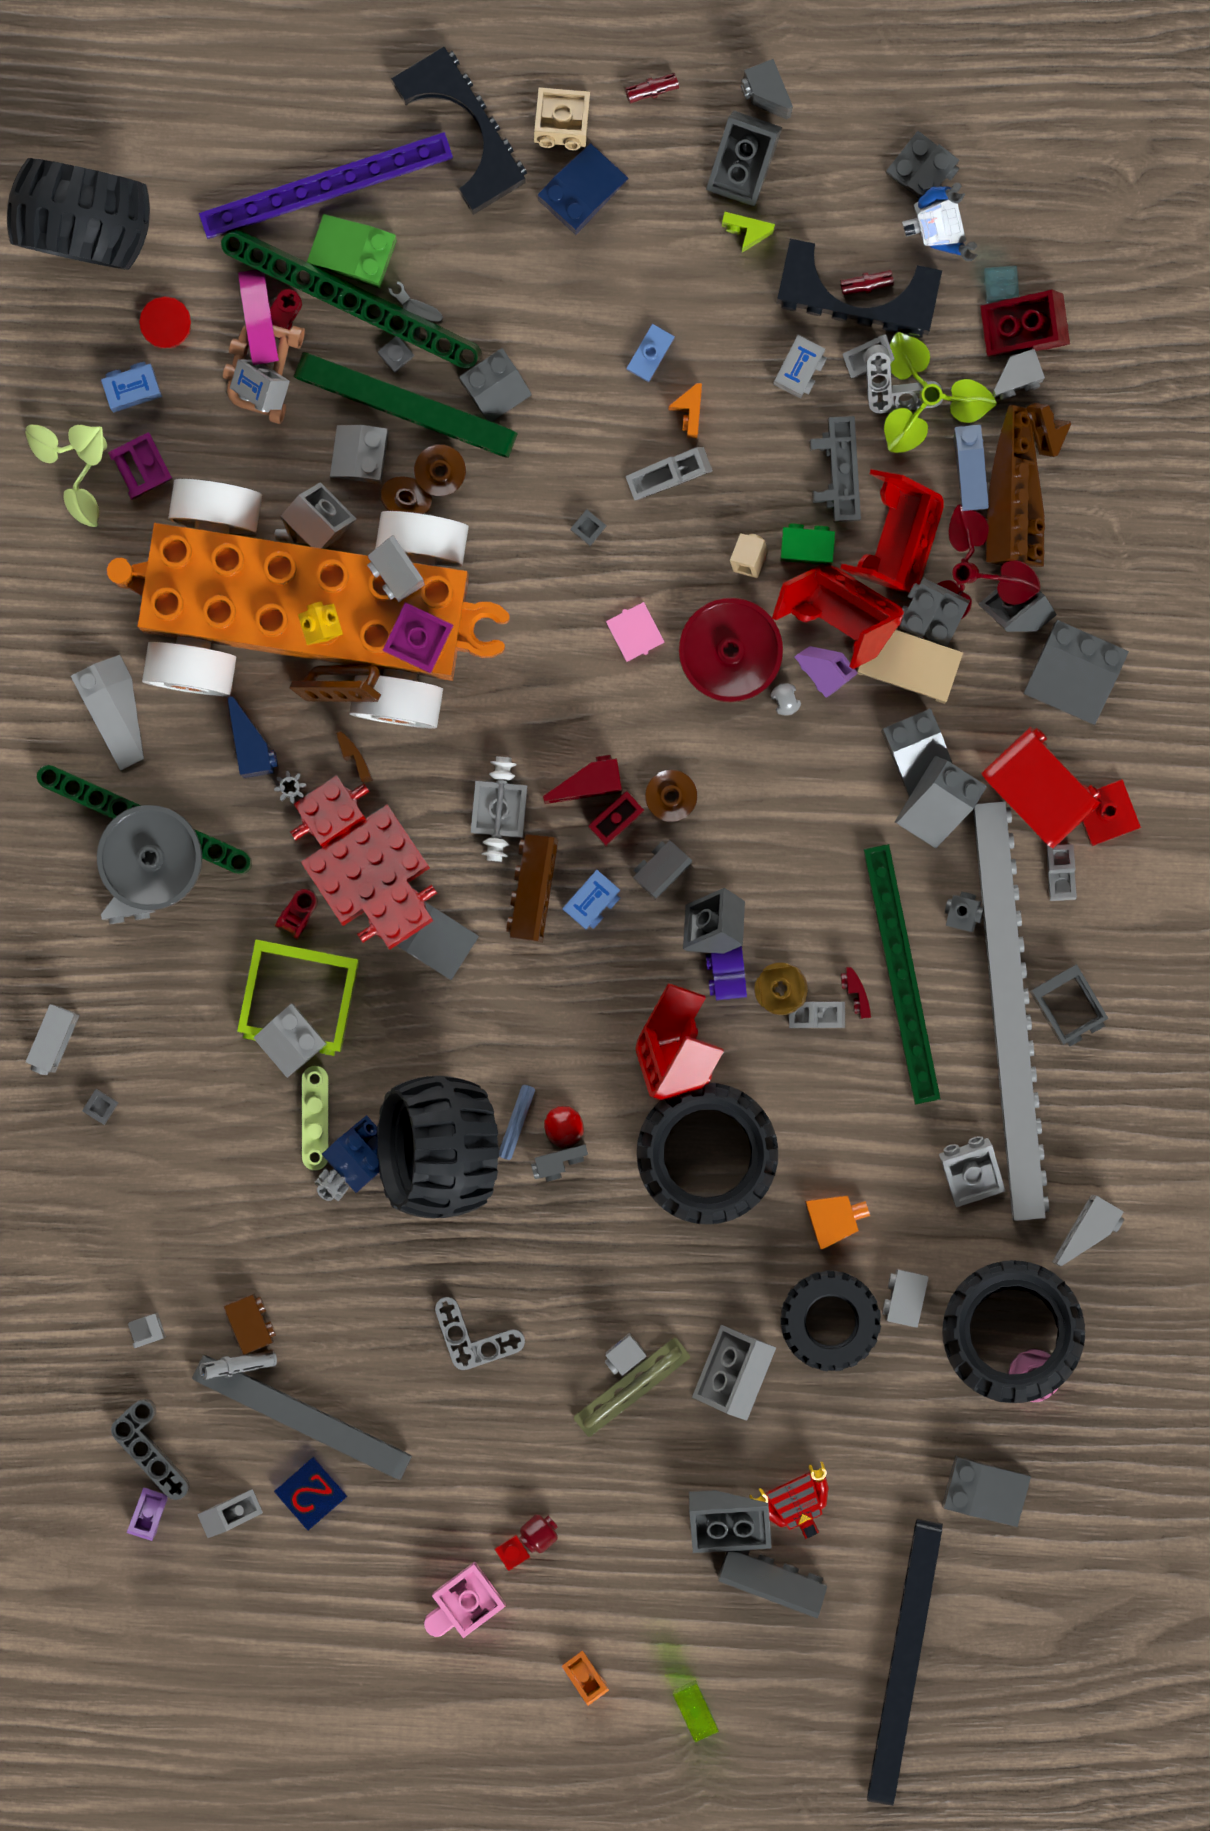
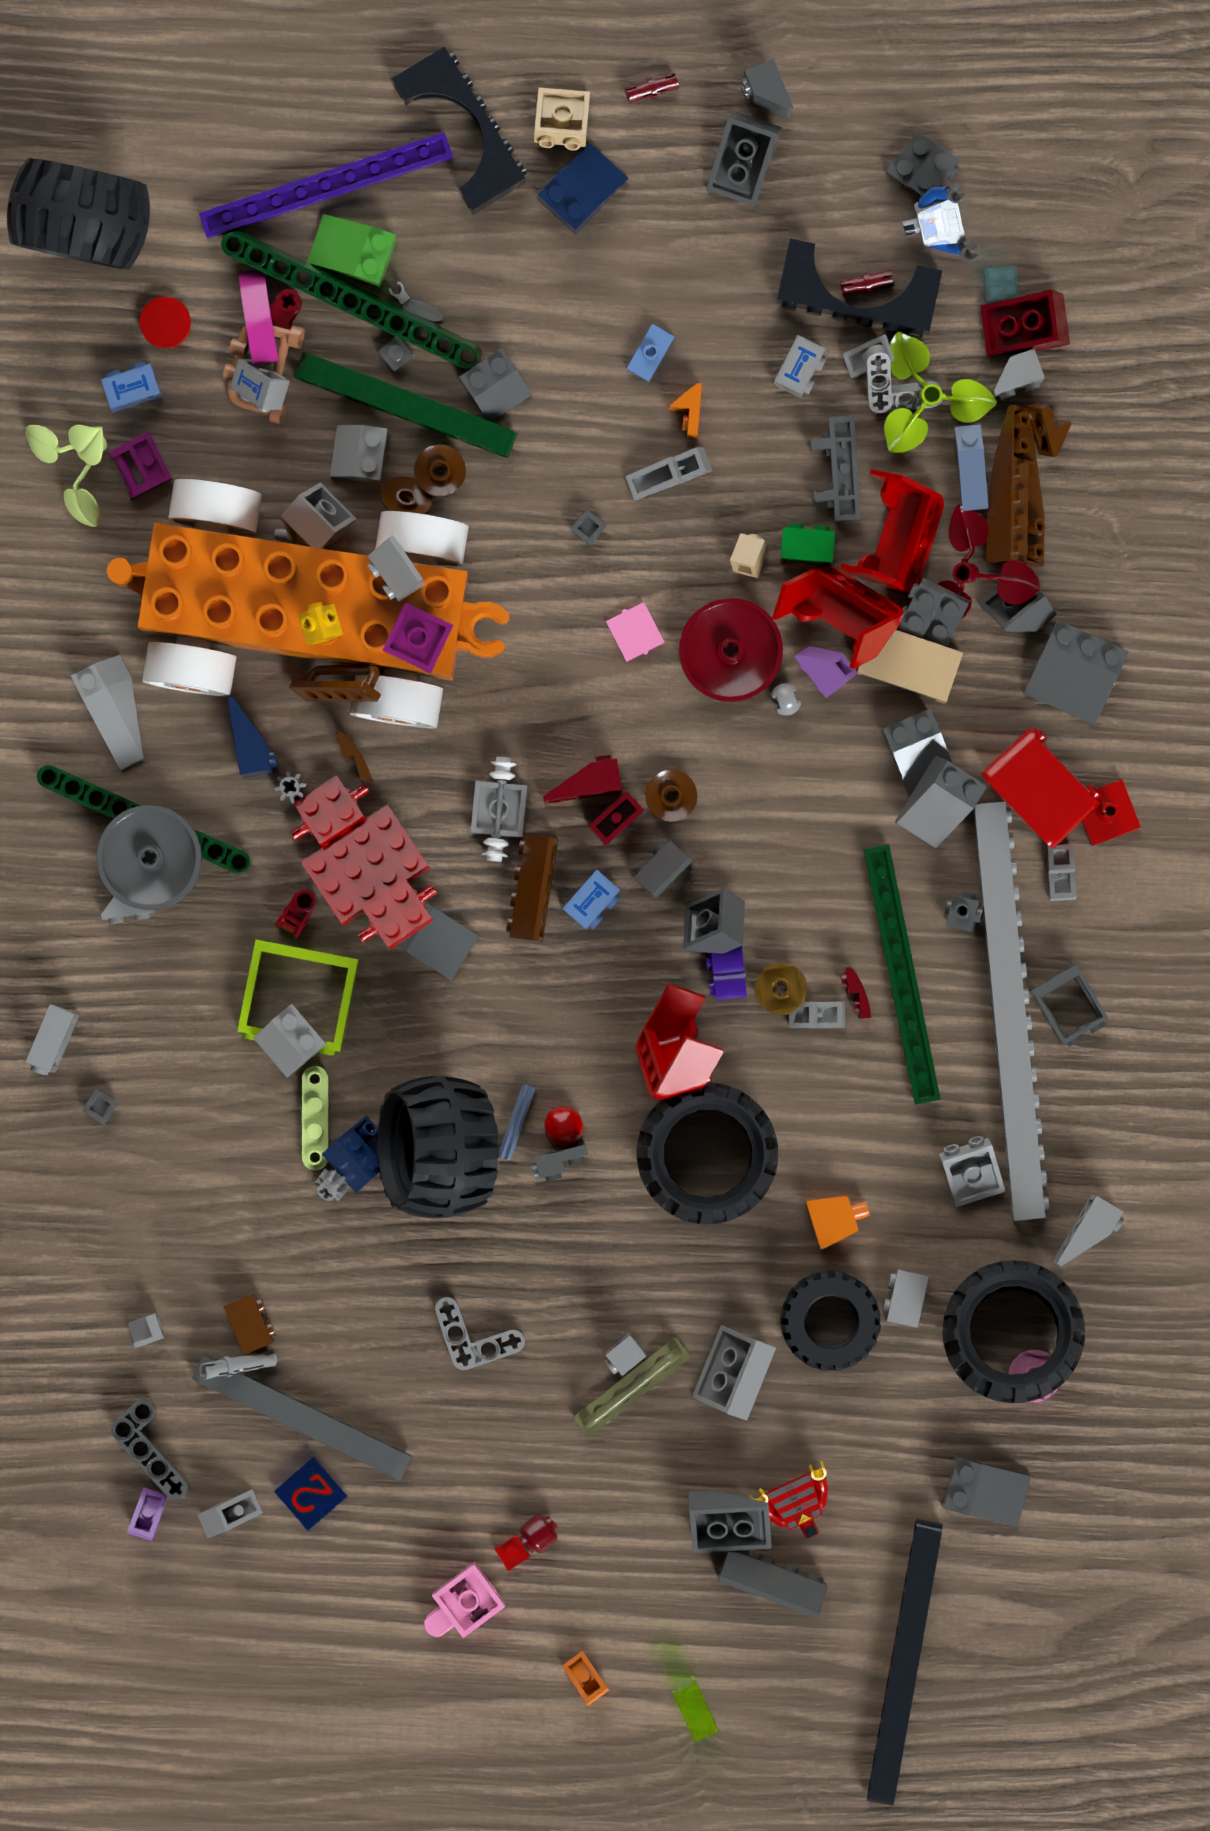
lime slope [722,212,775,252] -> none

